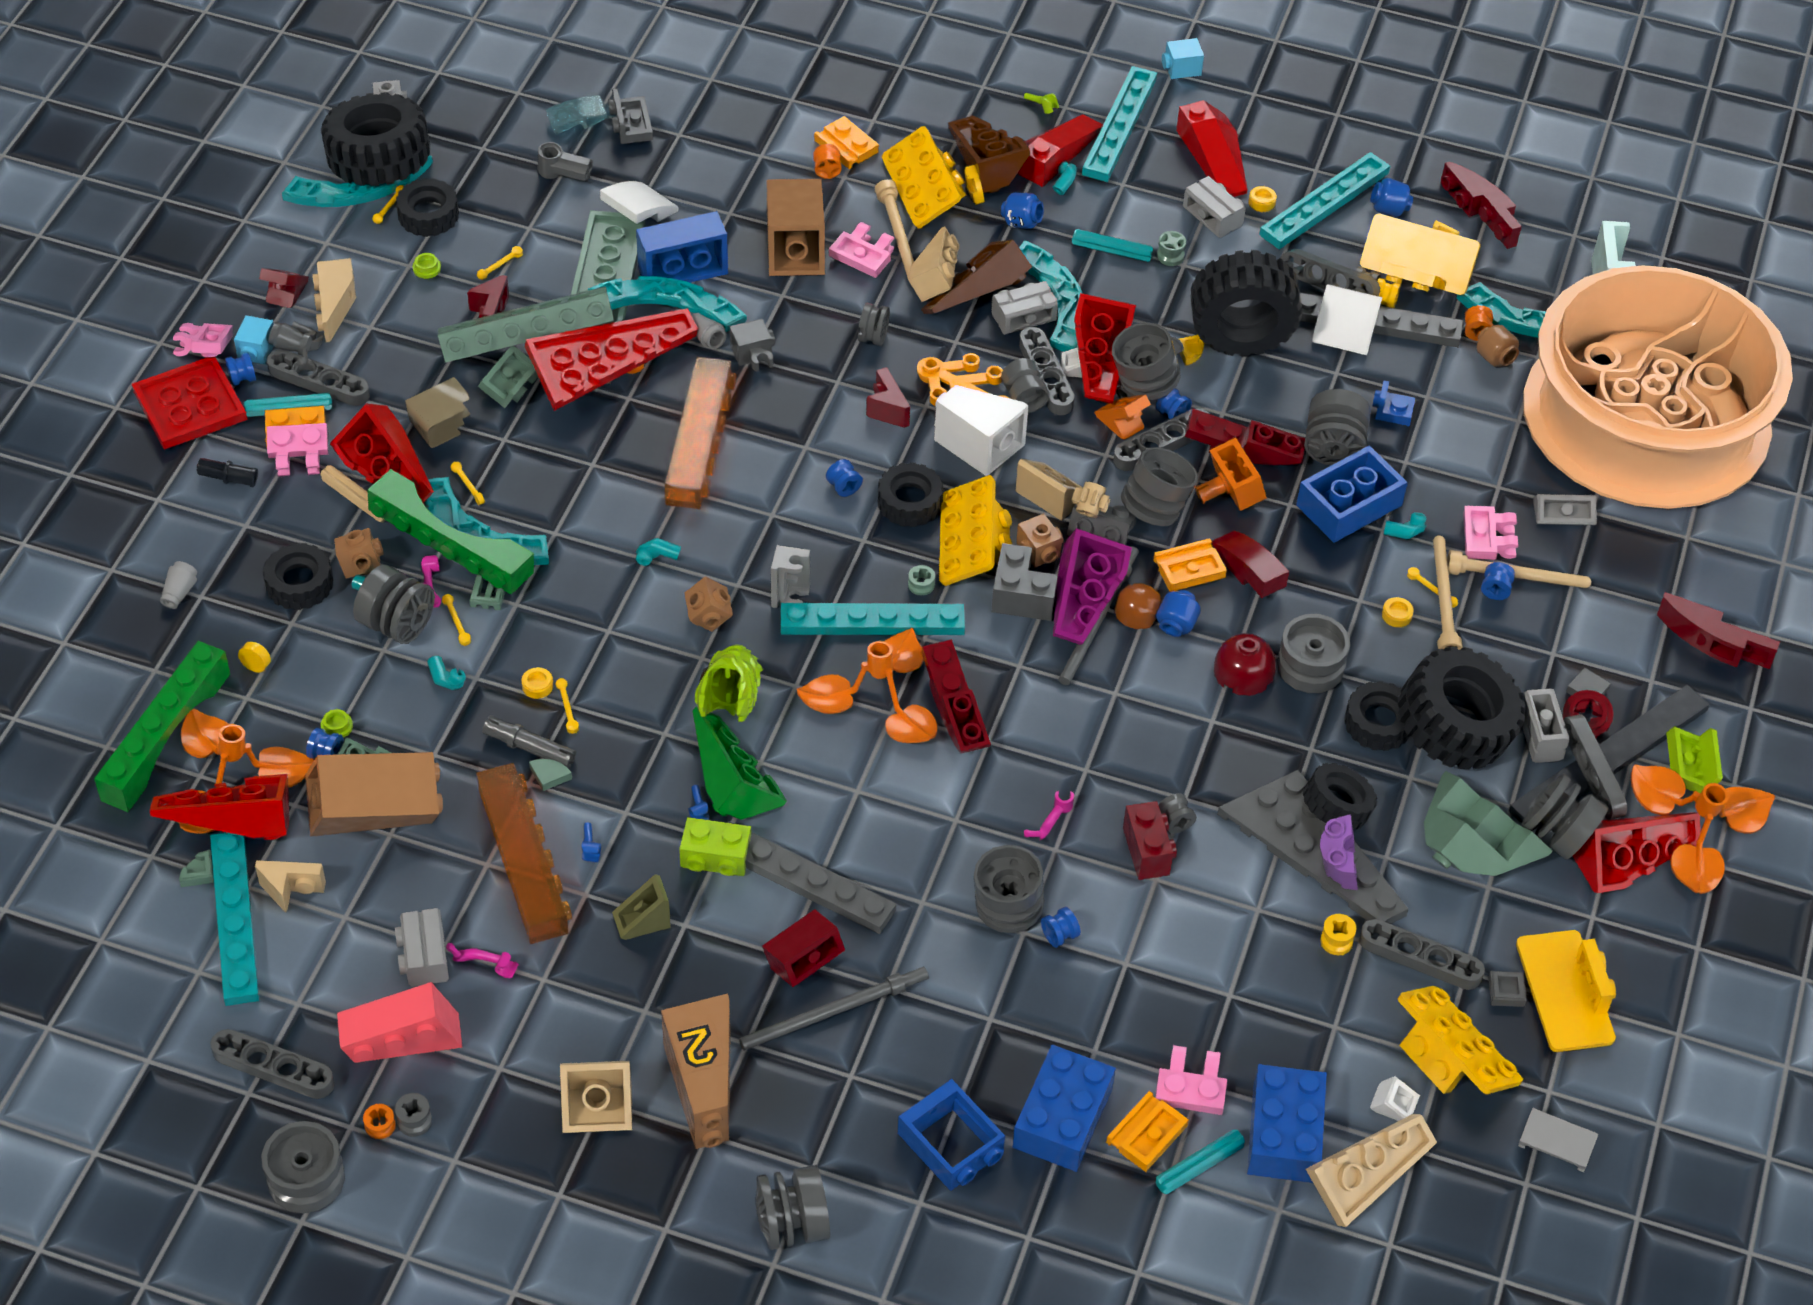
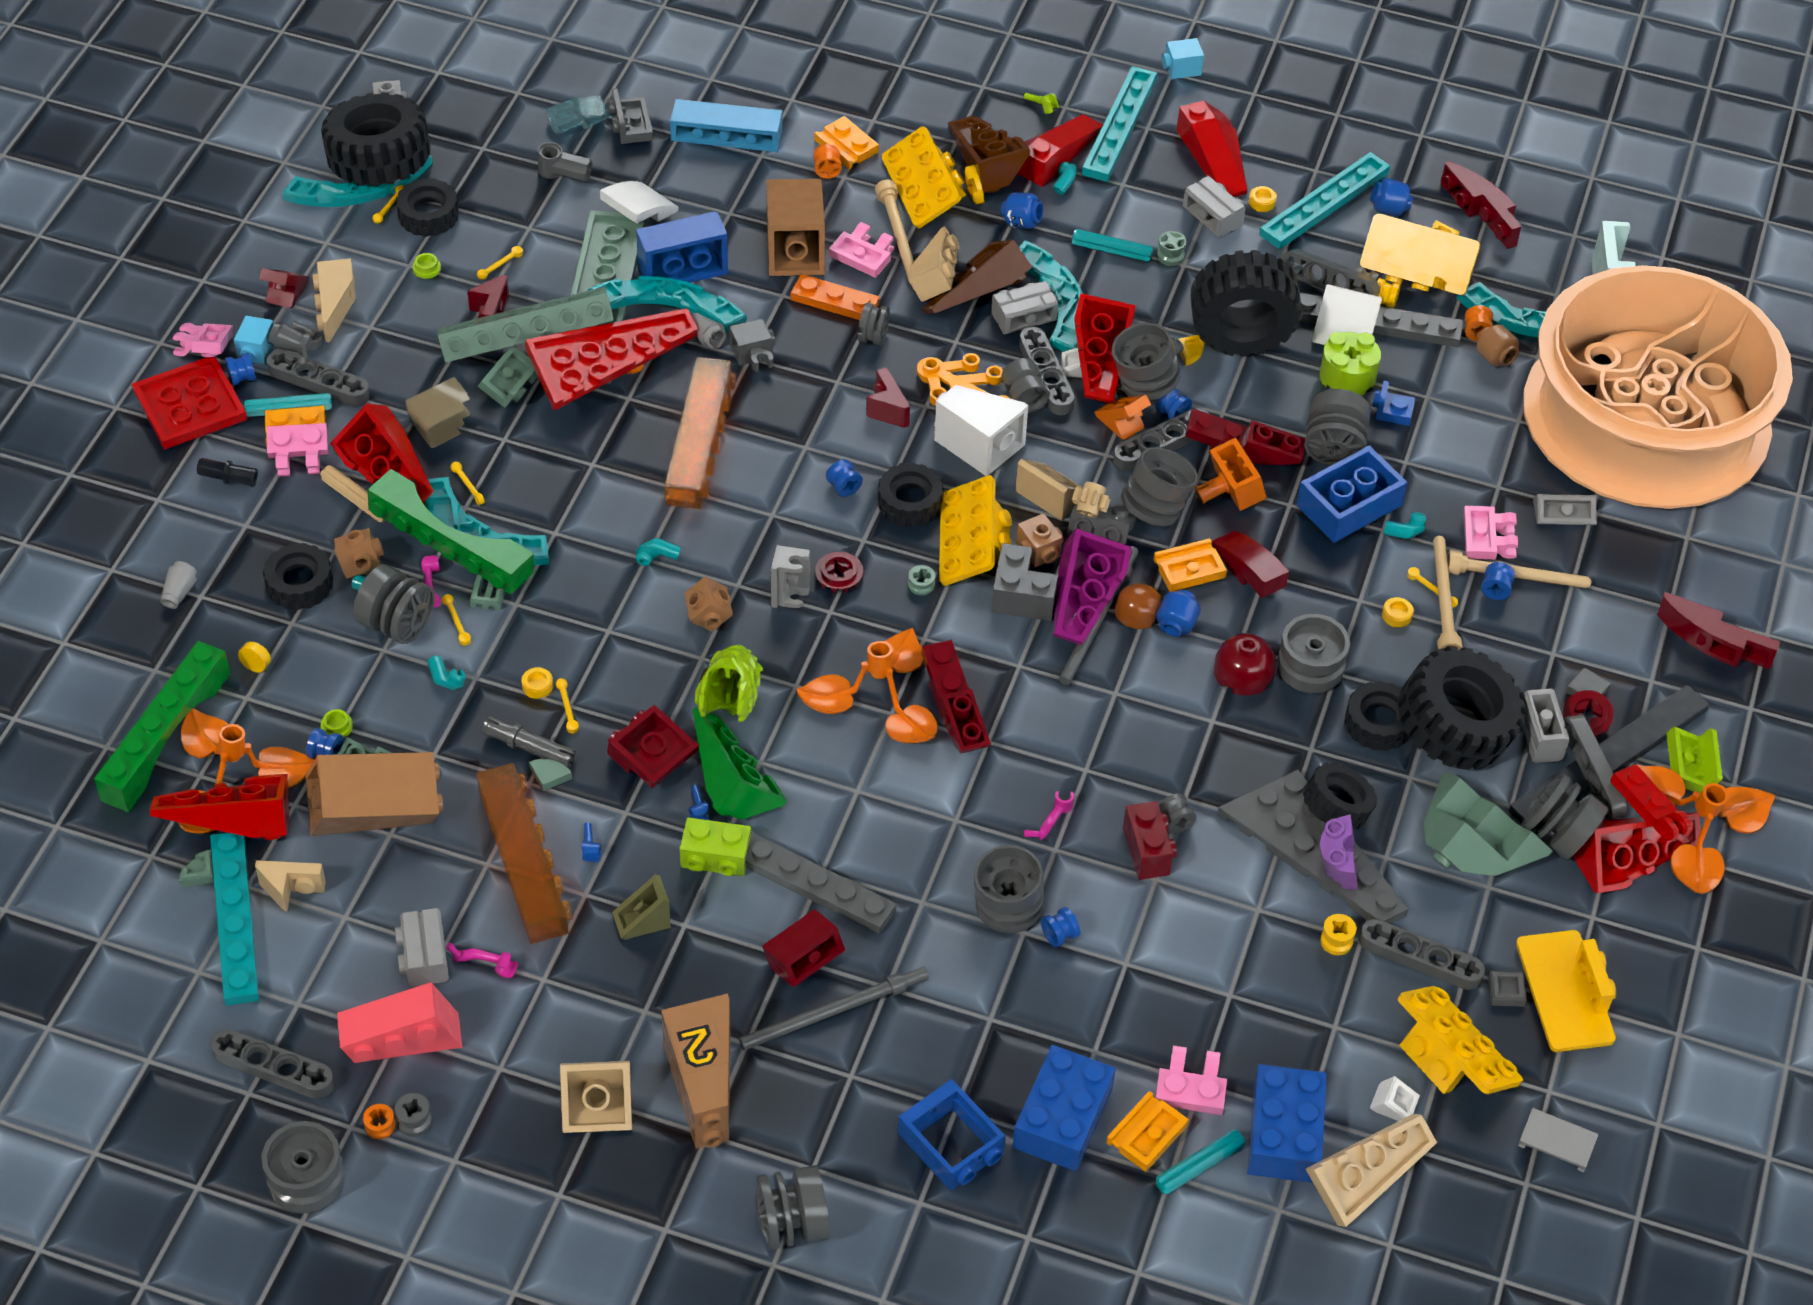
teal plate [781,603,965,635] -> none
none -> dark red plate [607,704,699,789]
none -> dark azure brick [670,99,782,152]
none -> orange plate [791,274,880,320]
none -> gear [815,552,863,593]
none -> lime brick [1319,332,1381,396]
none -> red hinge [1610,764,1693,842]

